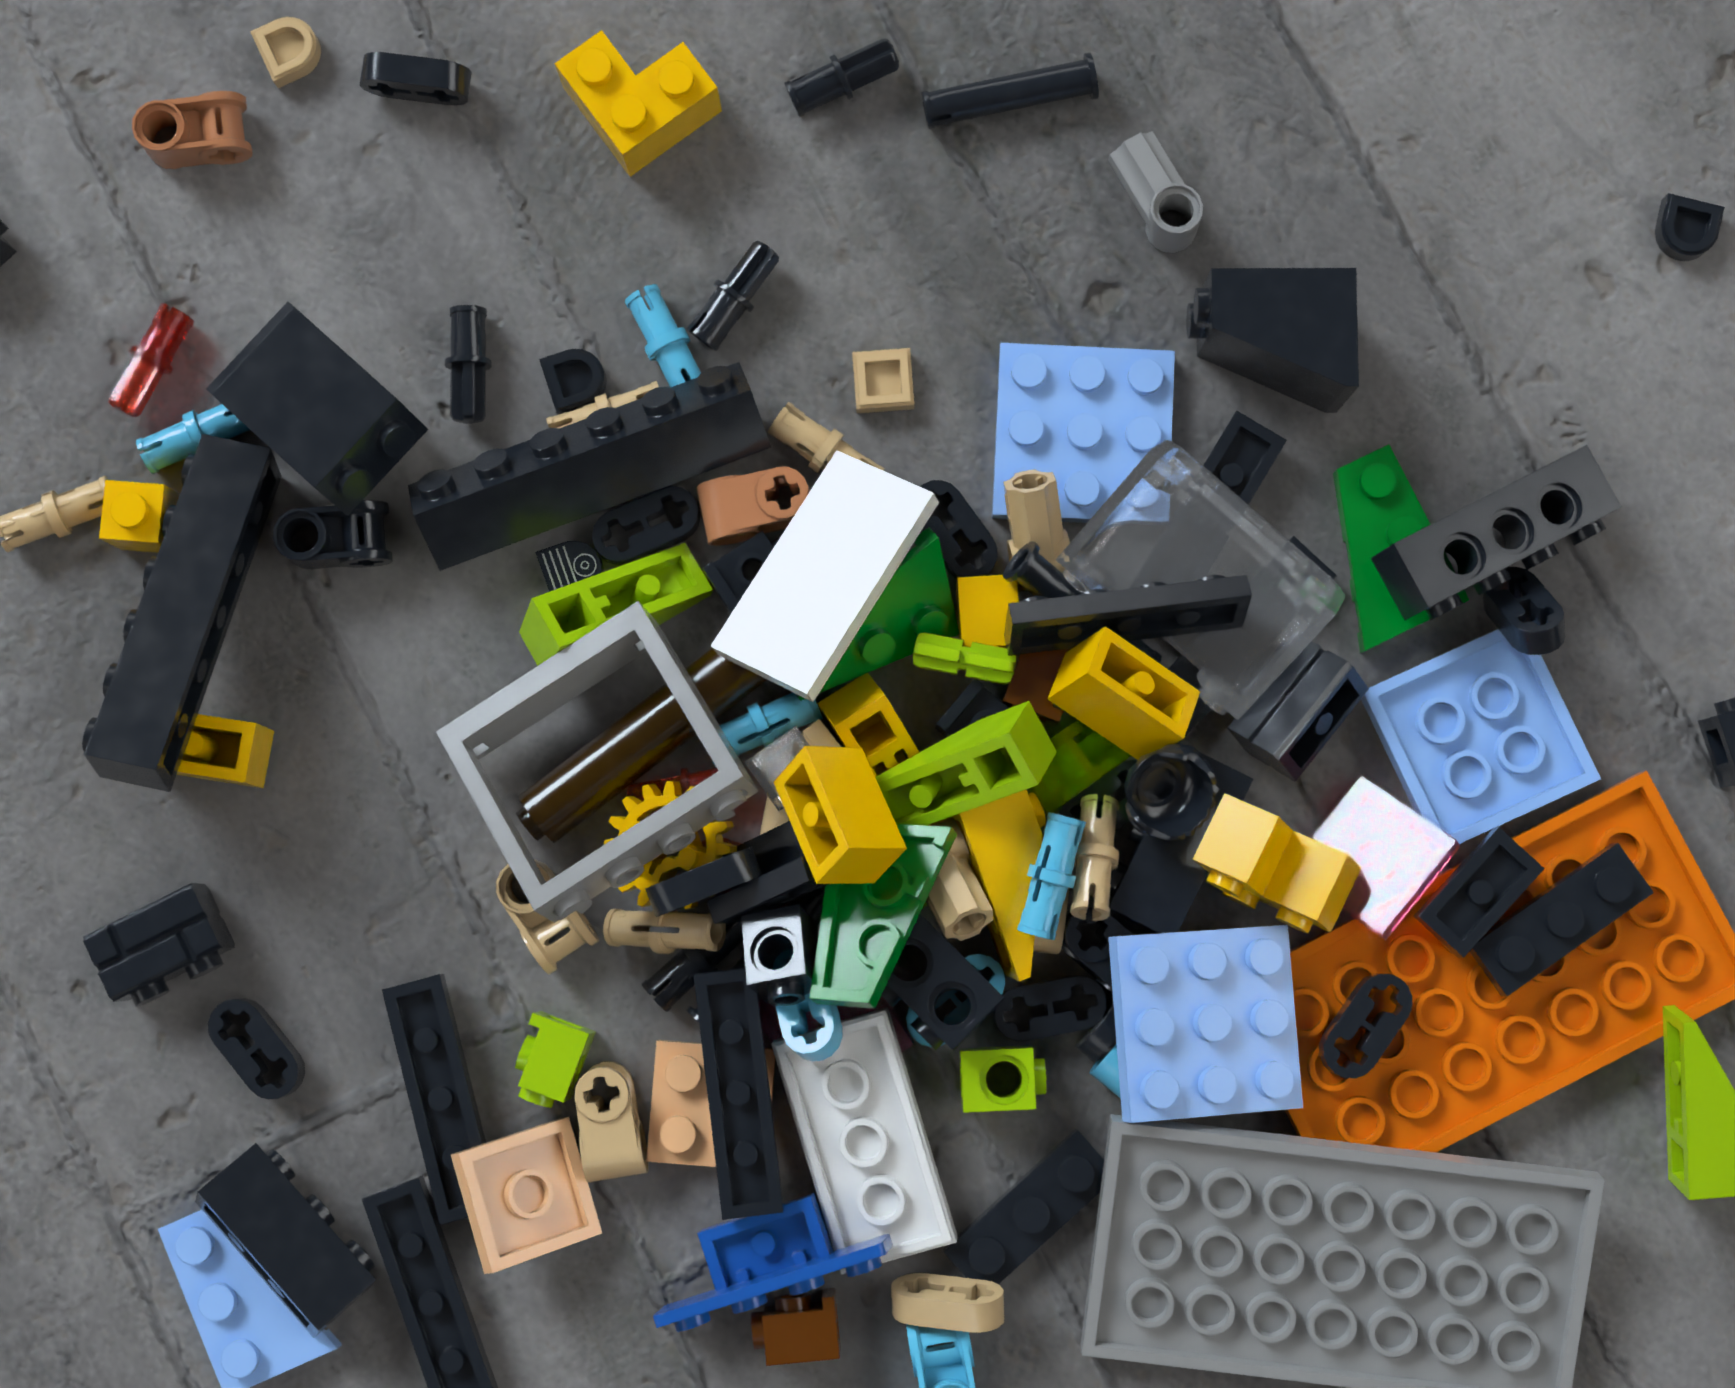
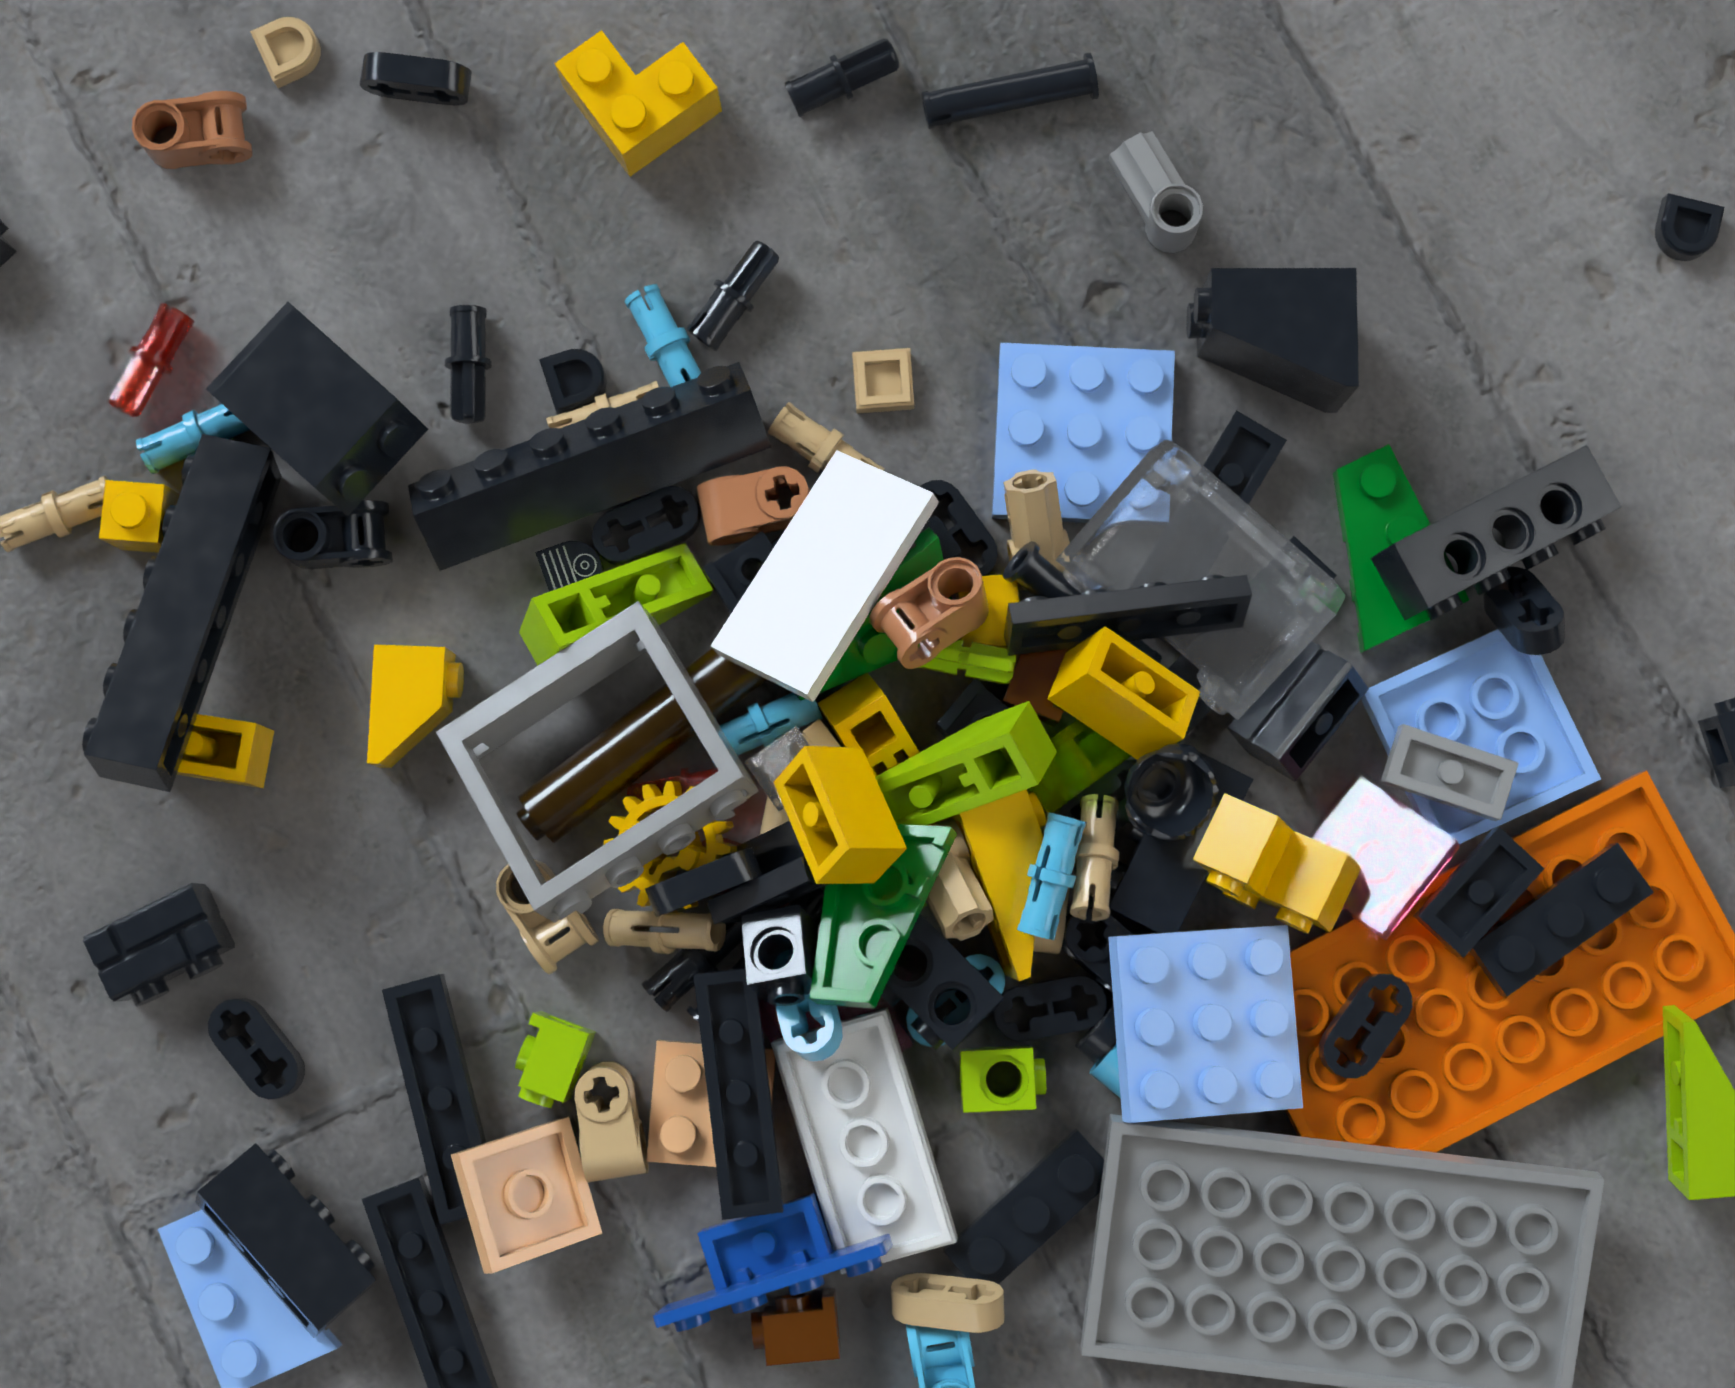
none -> yellow slope [367,644,464,768]
none -> nougat piece [869,557,989,669]
none -> light grey plate [1380,724,1519,821]

